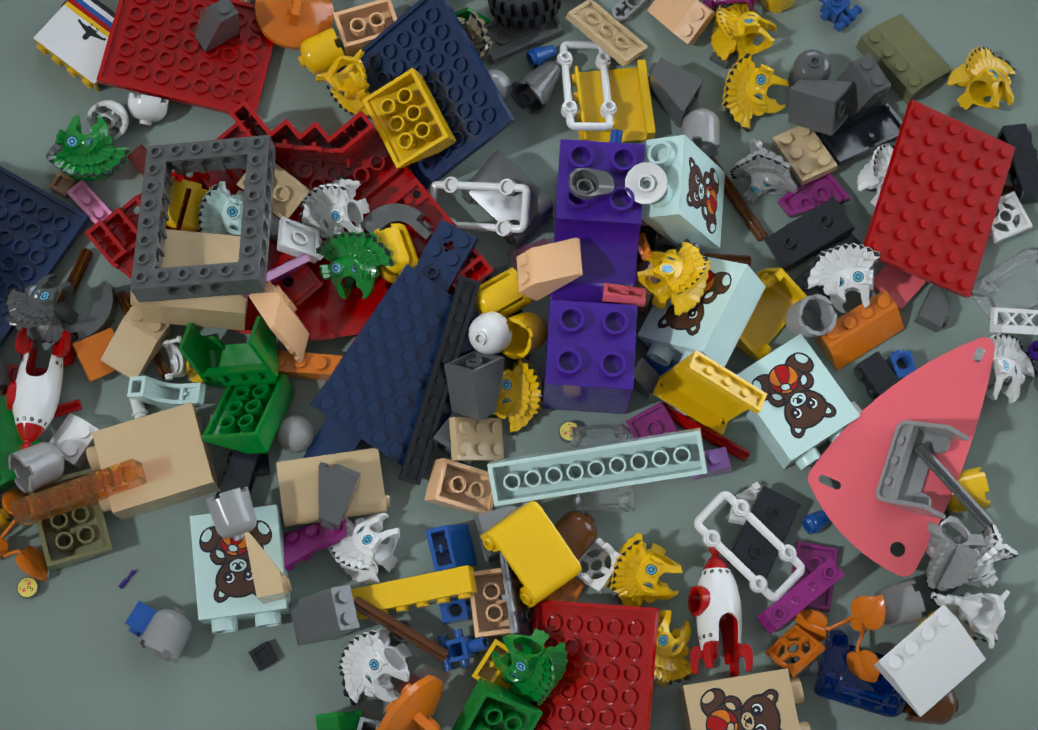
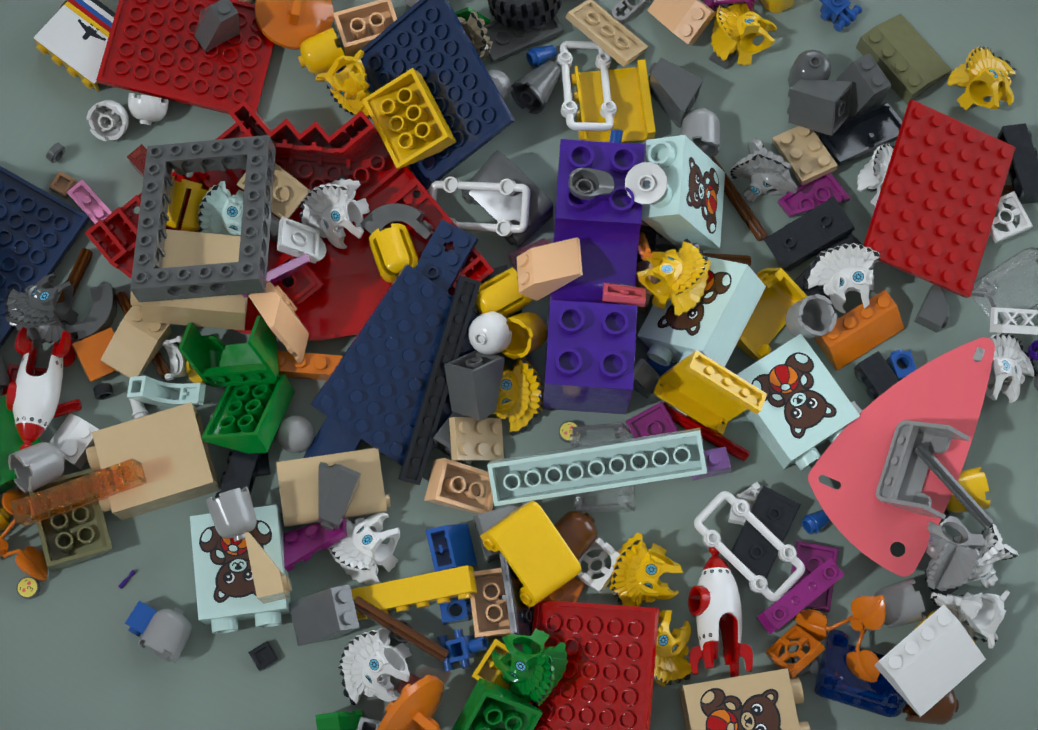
green piece [48,115,130,182] -> none
green piece [316,232,395,300] -> none
yellow piece [721,53,789,132] -> none
coral tile [874,264,926,311] -> none
none -> black axle [93,383,114,400]

